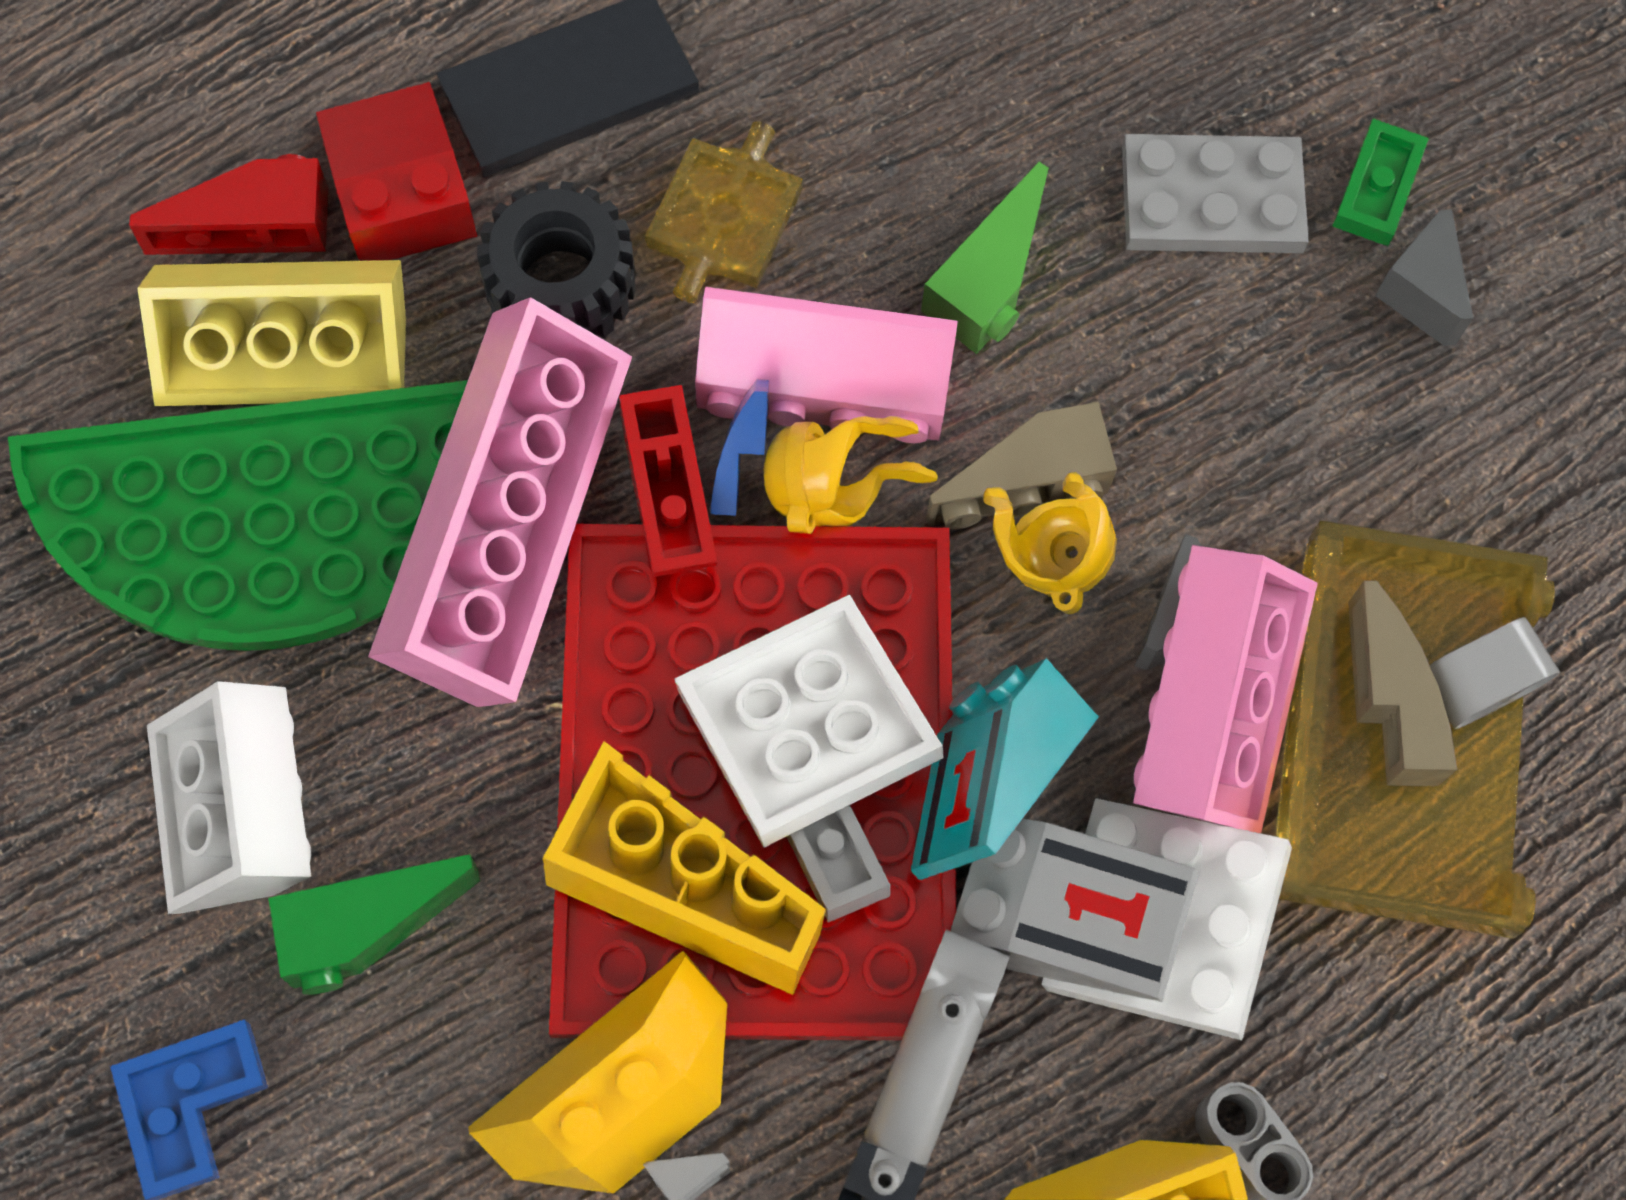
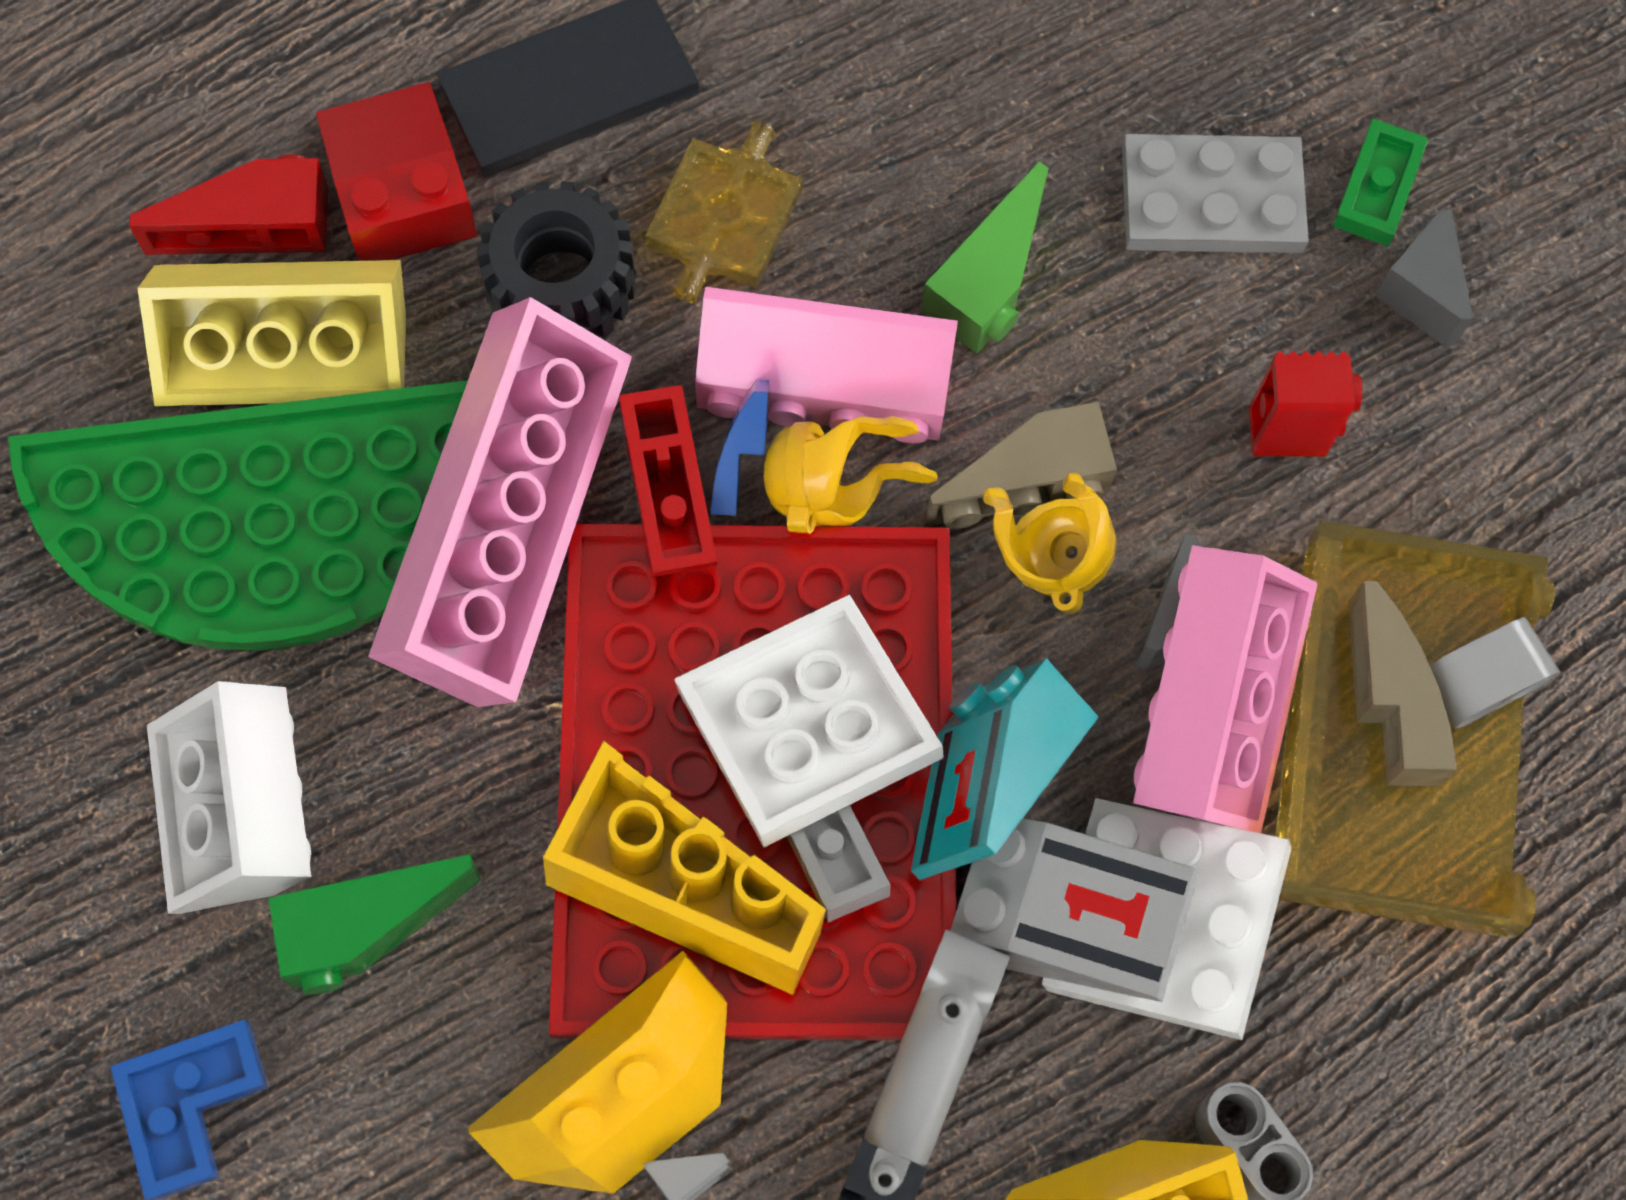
none -> red brick [1248,350,1362,456]

